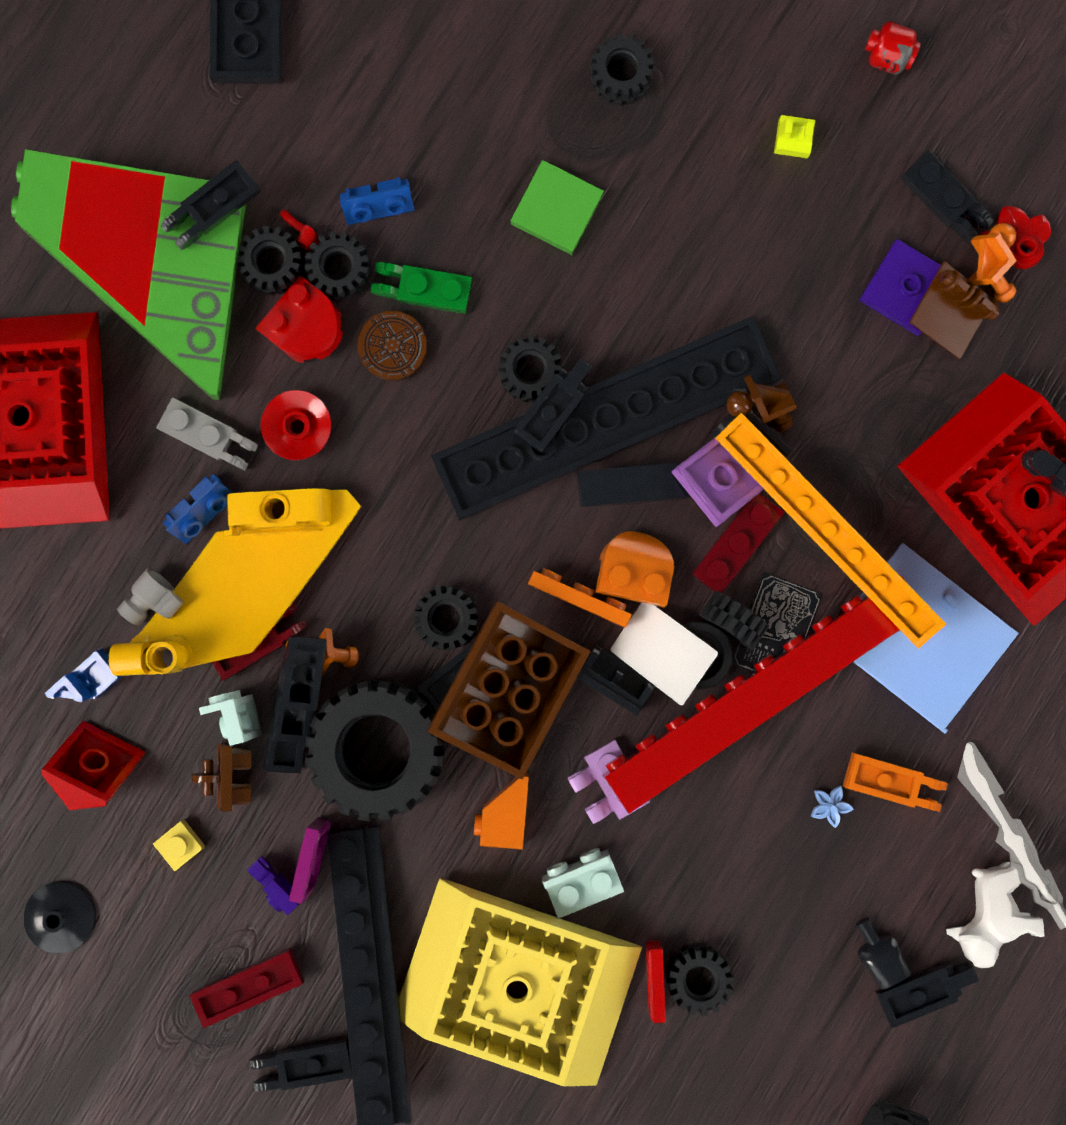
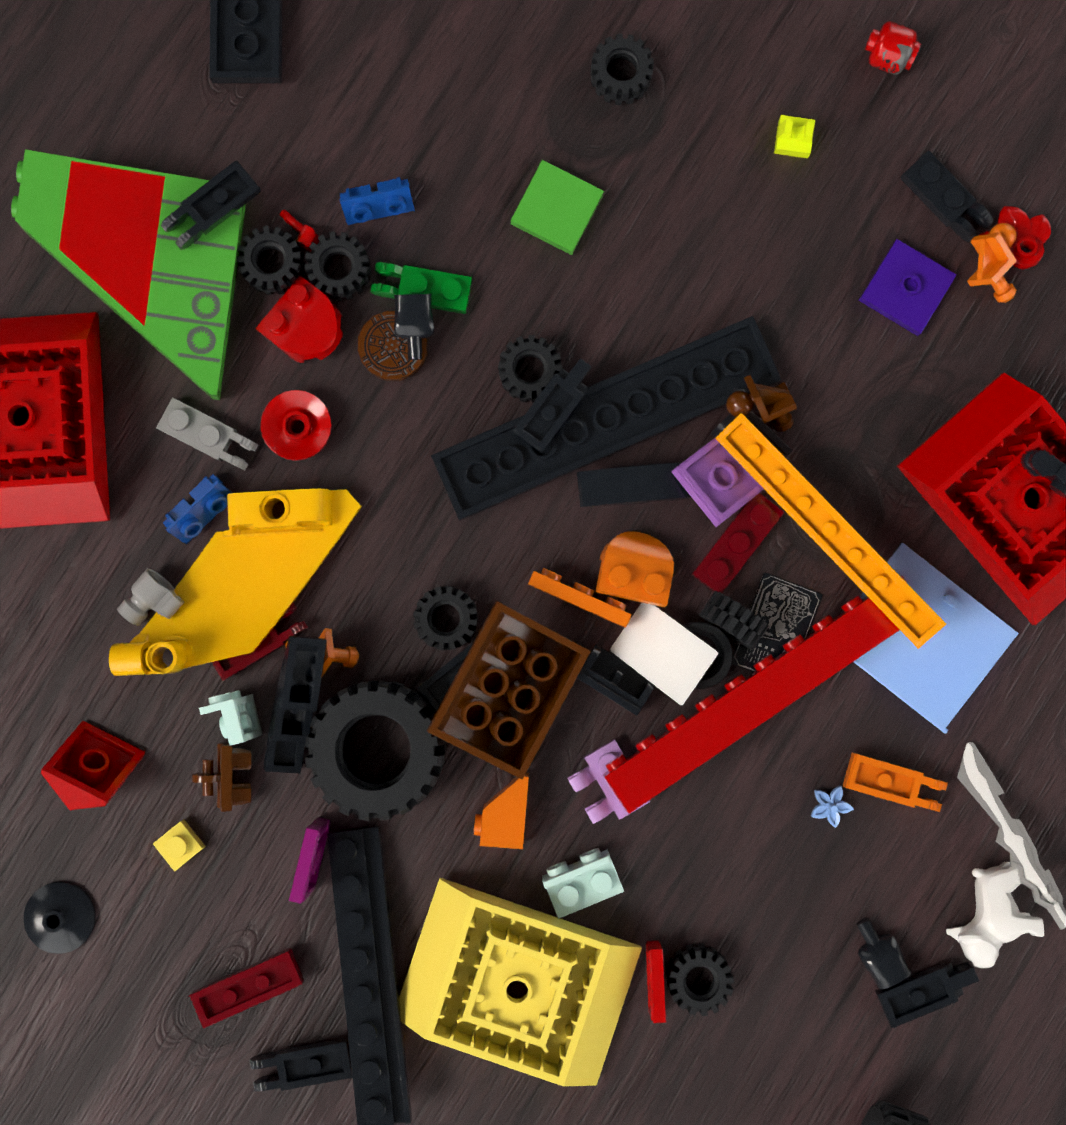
slope [44,648,123,702] -> none
dark purple plate [247,856,299,916] -> none
reddish brown hinge [909,261,1000,359] -> none
none -> black piece [394,294,434,360]

